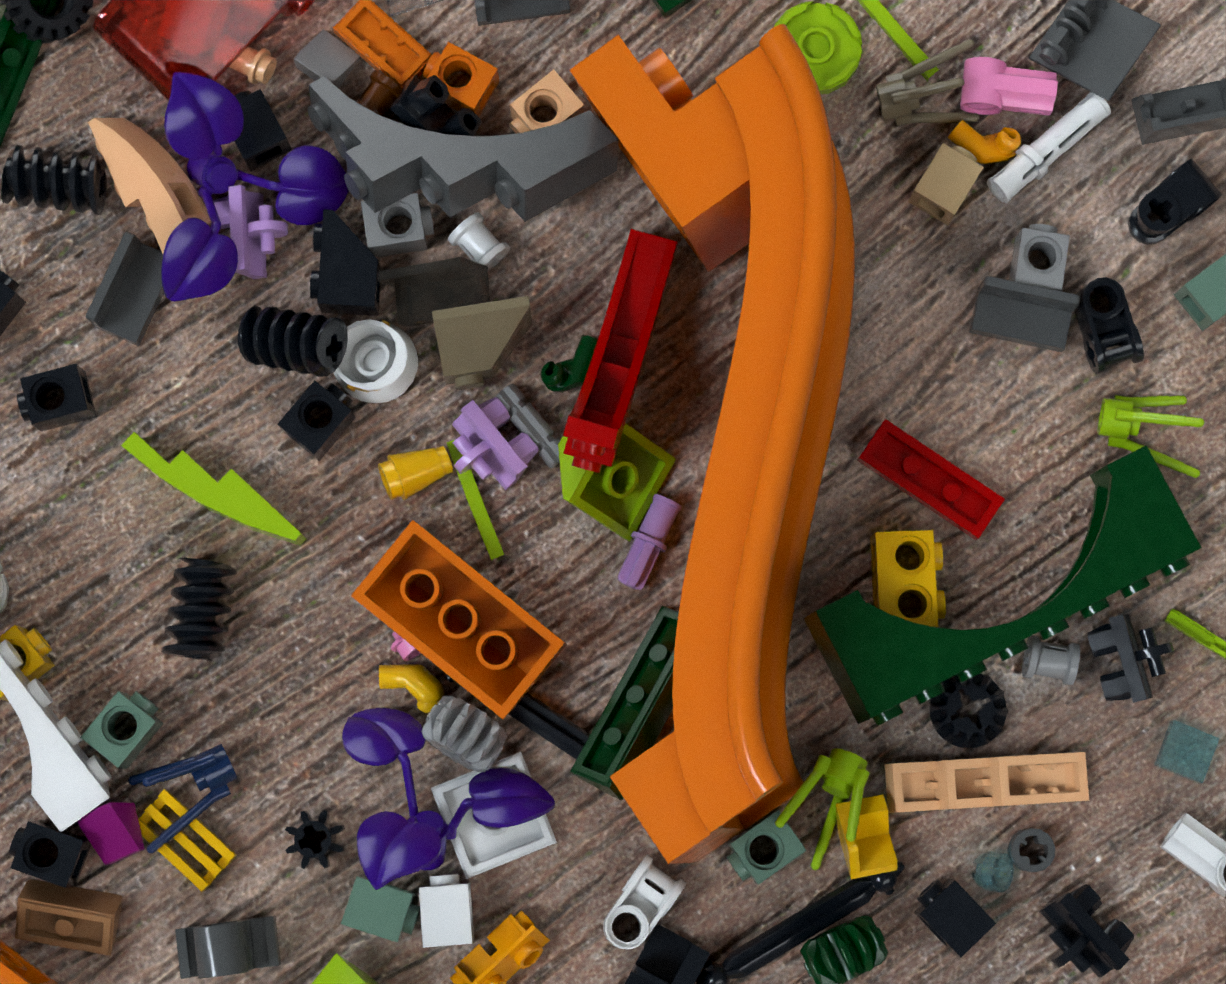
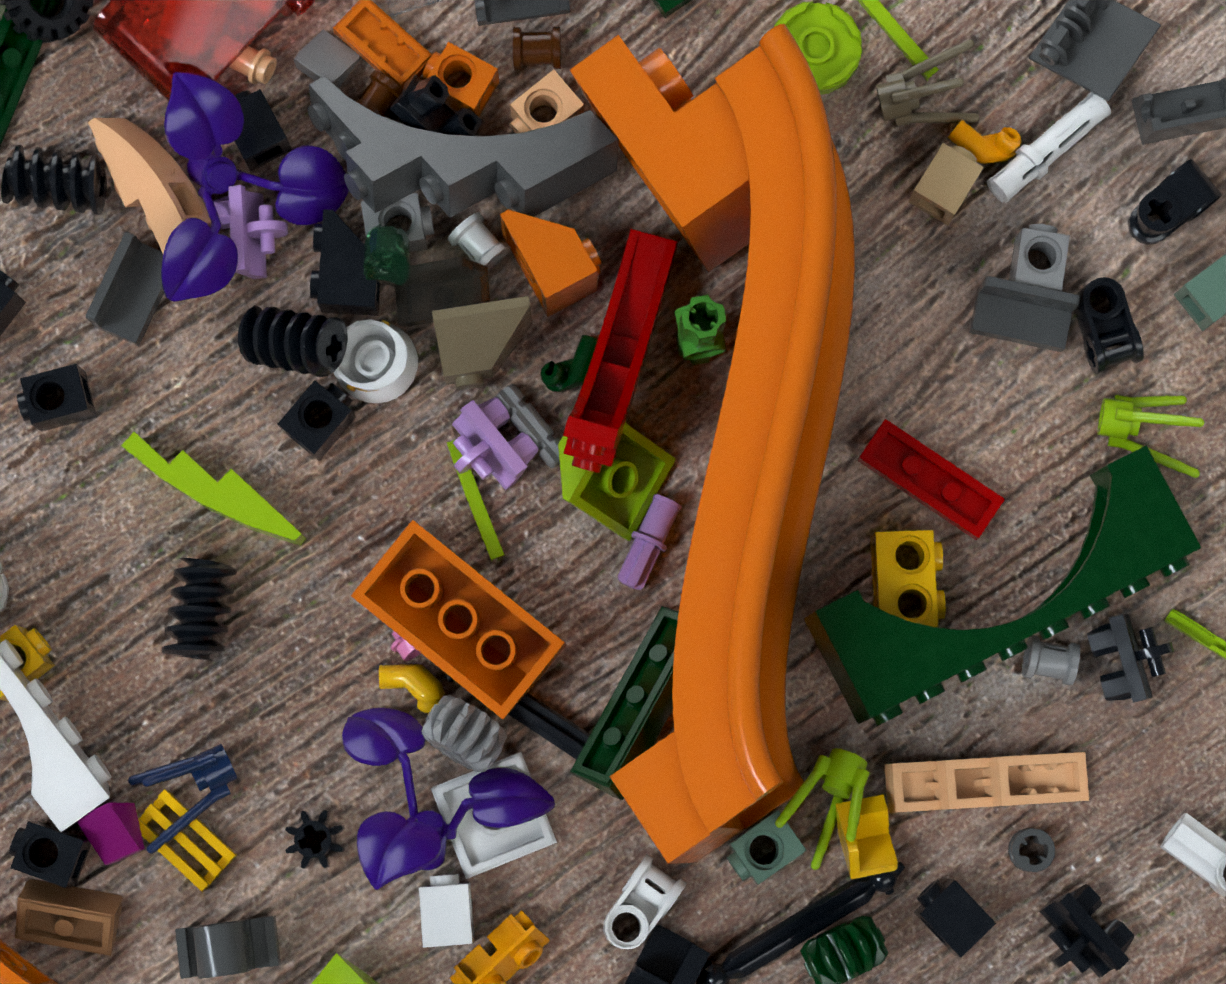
sand green brick [80,691,164,769] -> none
sand green brick [341,875,420,942] -> none
yellow cone [378,446,453,500] -> none
black gear [929,673,1008,748] -> none
bright pink piece [960,57,1058,116] -> none
clear light blue hinge [972,852,1014,893] -> none
clear light blue tile [1154,720,1220,784] -> none
none -> clear green piece [363,223,410,286]
none -> orange slope [500,209,601,317]
none -> reddish brown bush [513,27,561,70]
none -> bright green piece [674,295,726,365]

